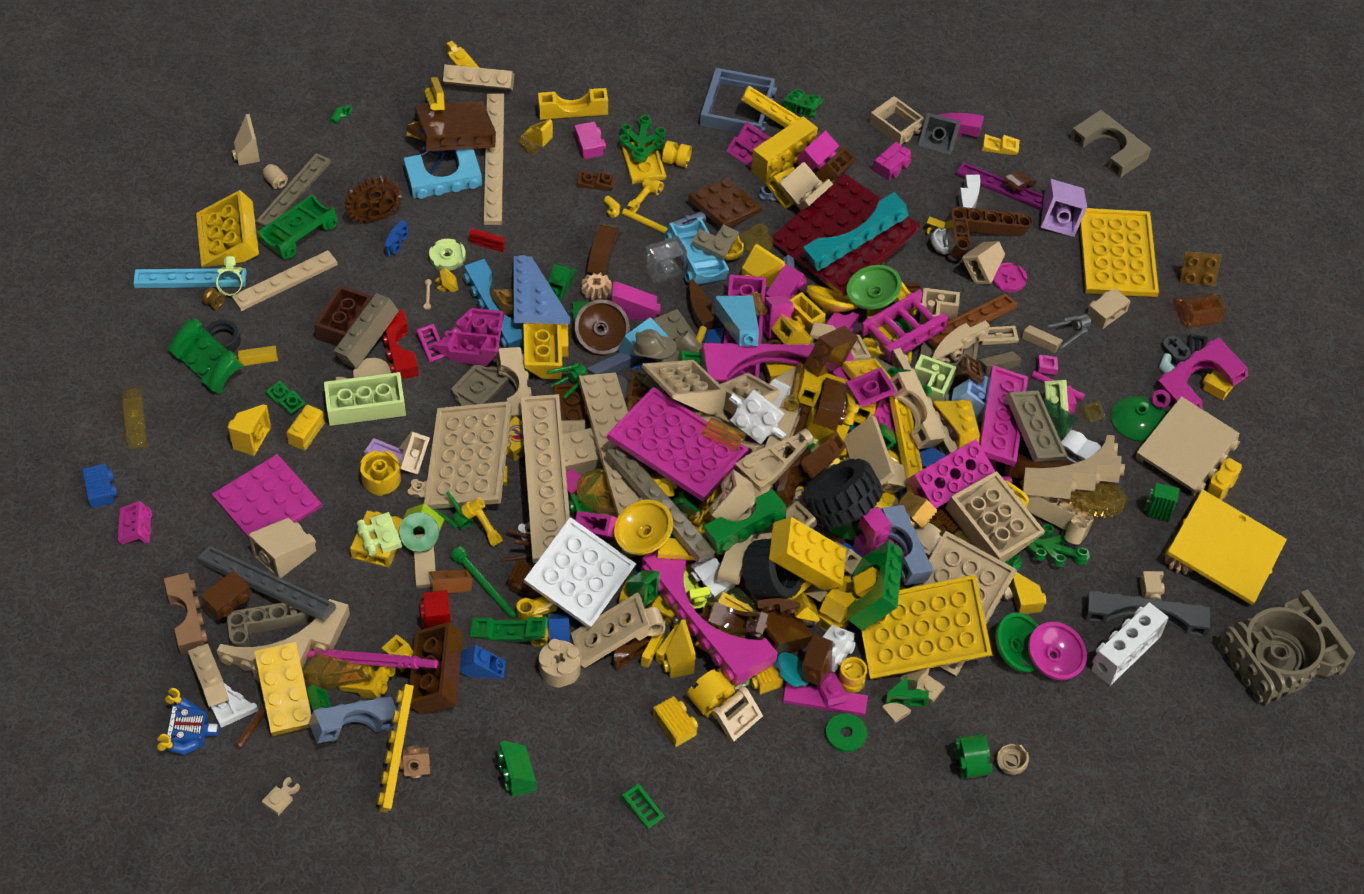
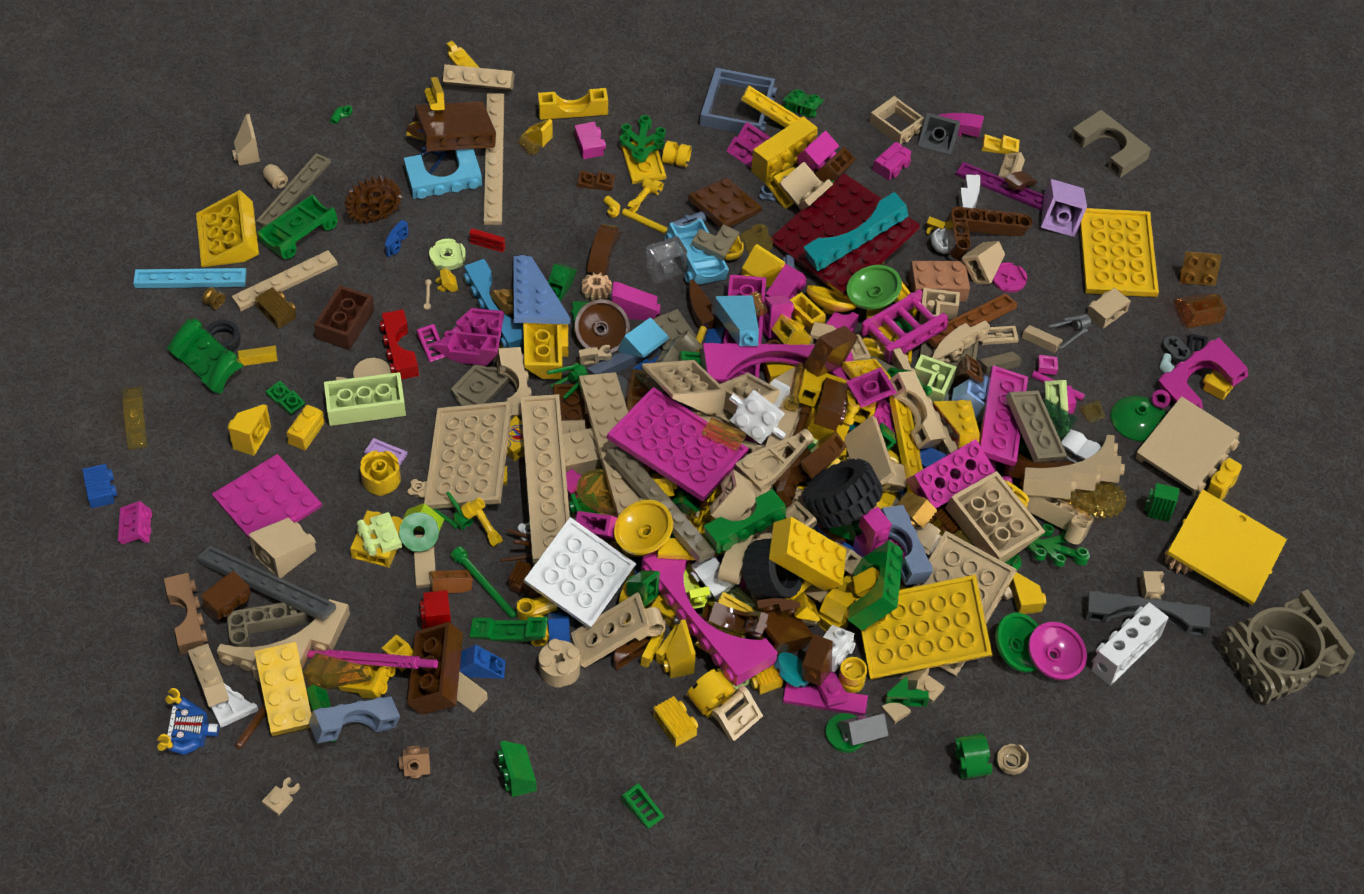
yellowish green piece [216,256,243,296] -> none
dark tan brick [334,293,399,369] -> none
yellow plate [377,684,414,813] -> none
tan slope [399,432,430,474] -> none
dark tan piece [633,329,677,359] -> none
none -> pearl gold brick [255,287,296,329]
none -> tan slope [457,672,488,713]
none -> tan plate [579,345,612,365]
none -> hinge [838,712,888,745]
none -> nougat brick [908,261,970,302]
none -> tan slope [998,152,1025,178]

